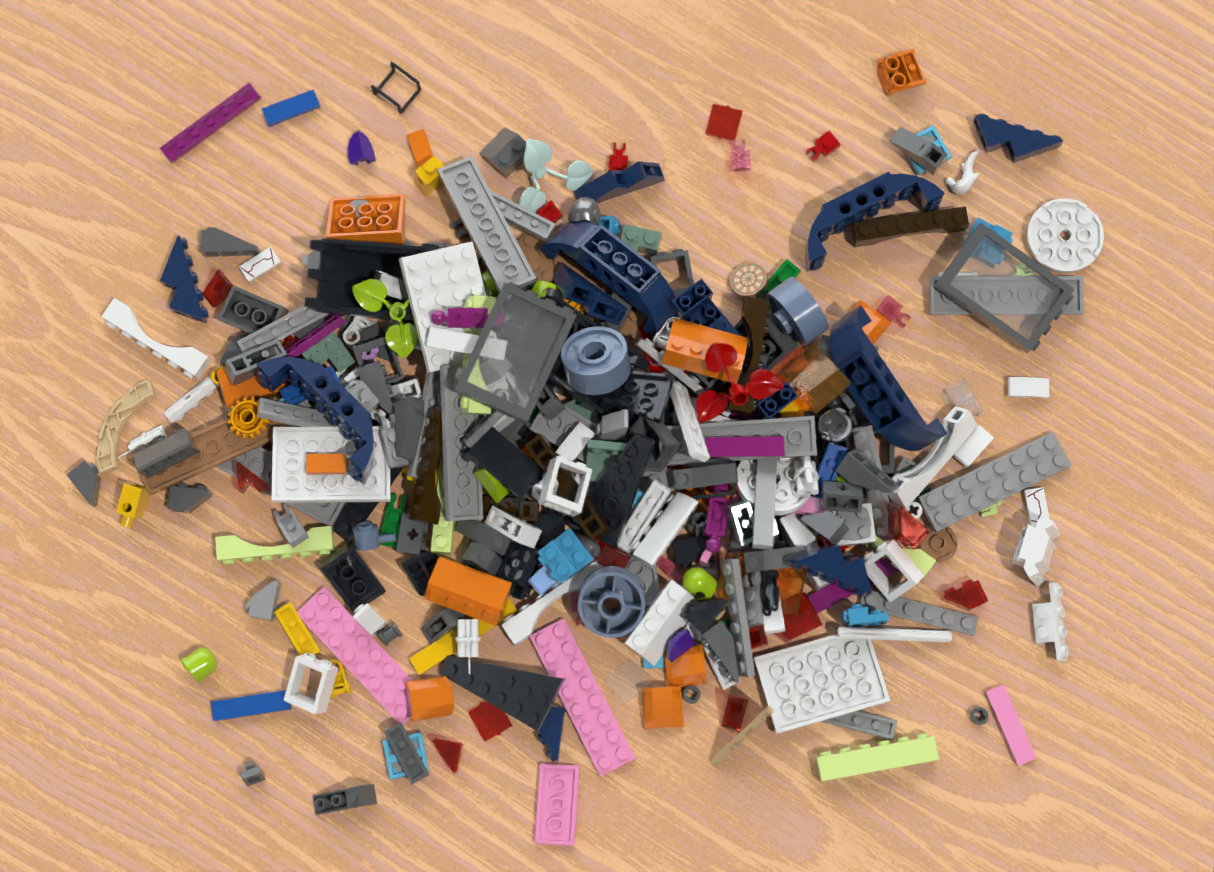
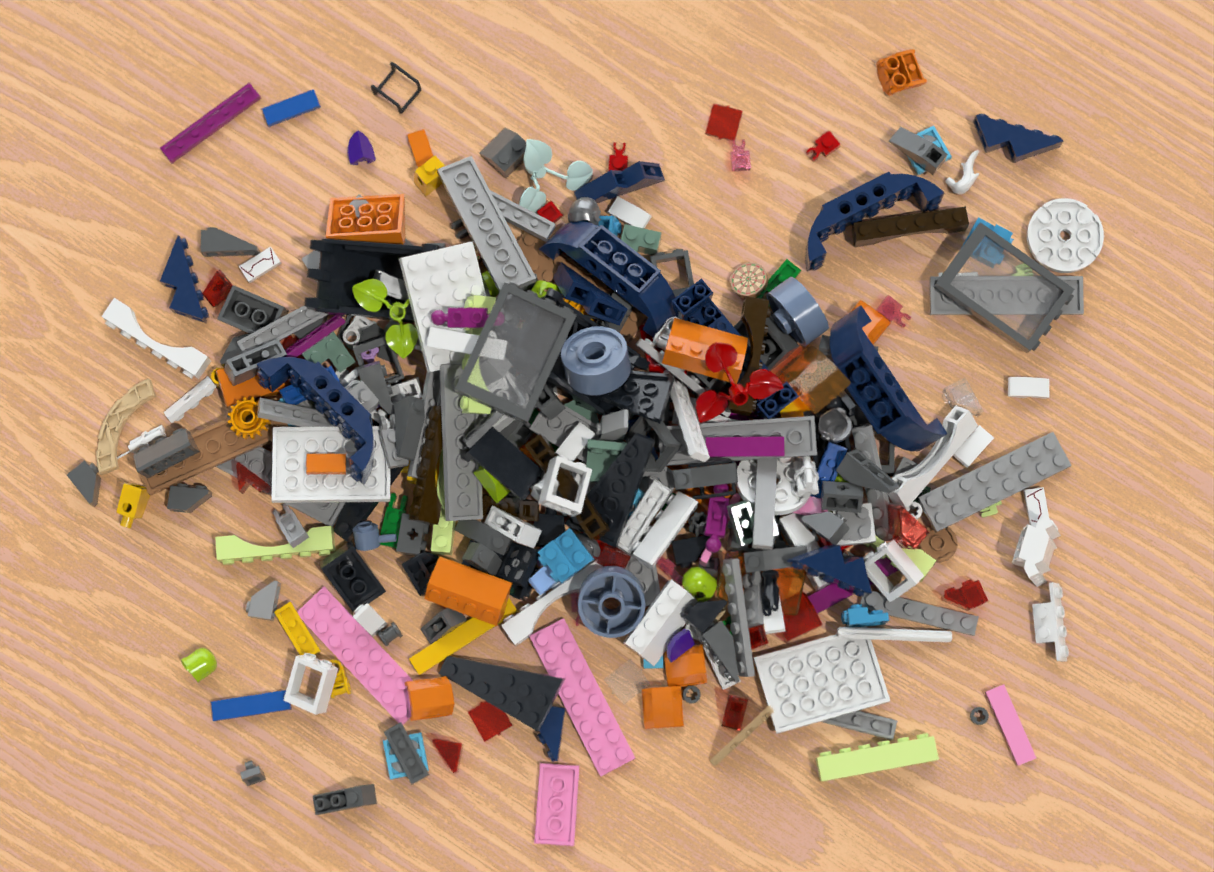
white piece [456,619,480,674] -> none
none -> white slope [608,196,652,229]

